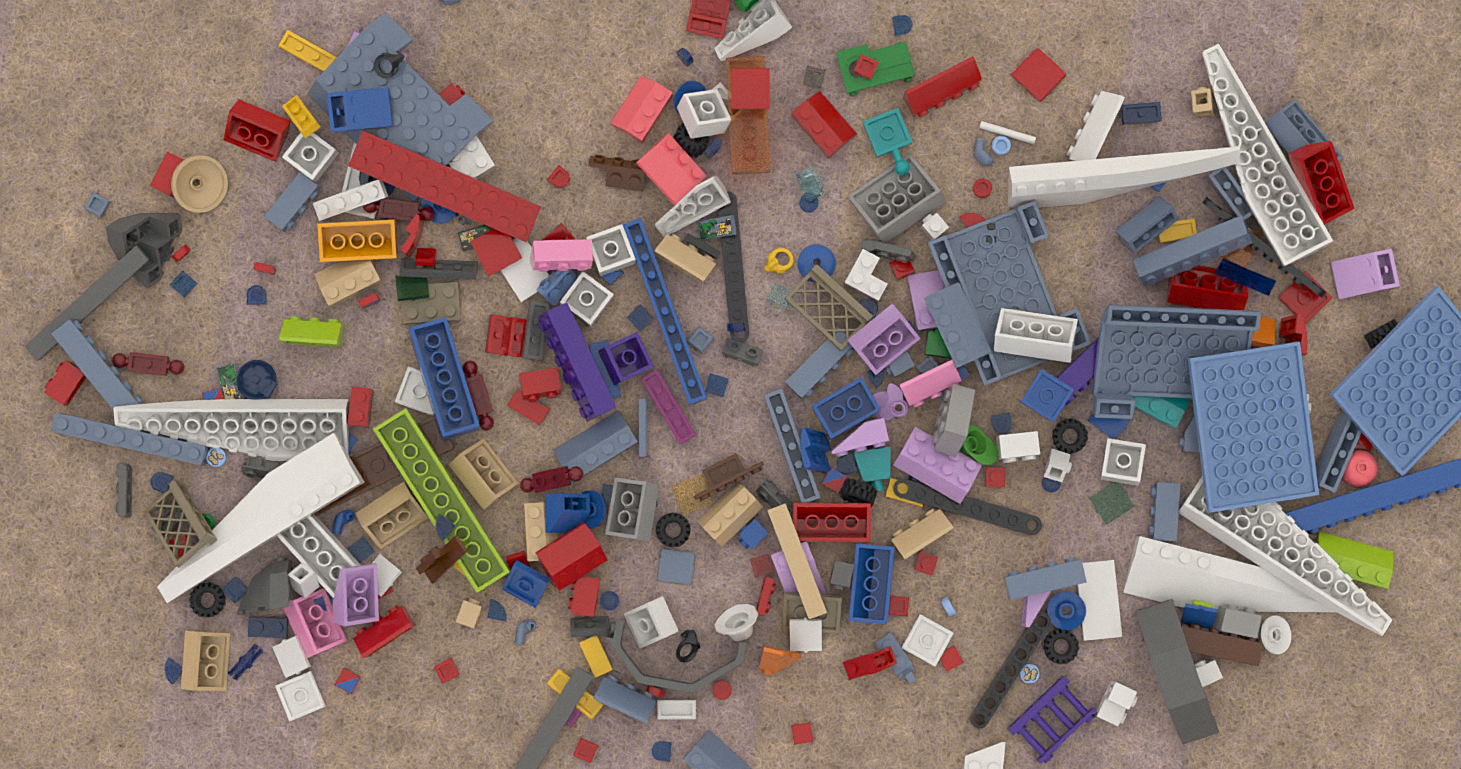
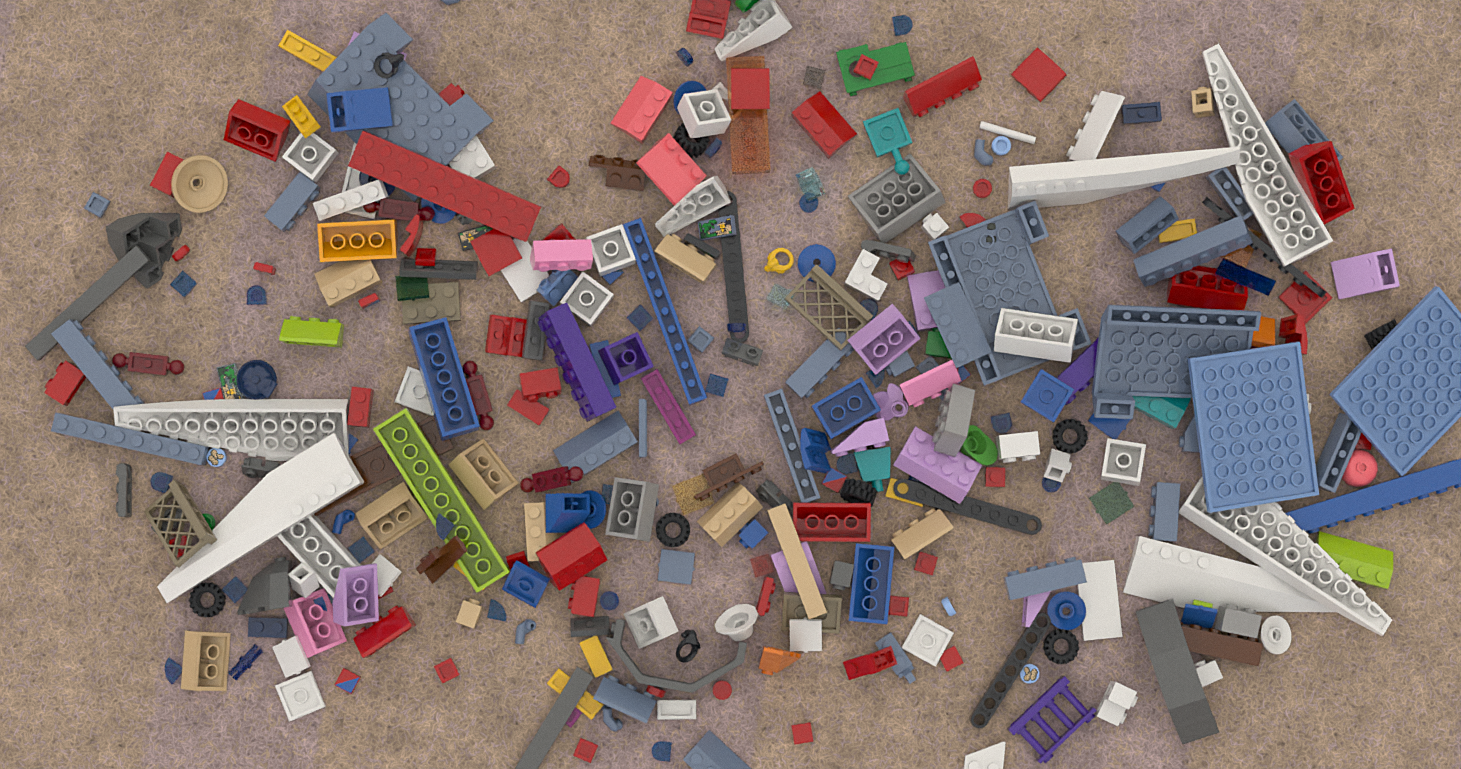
none -> sand blue arm [602,705,623,732]

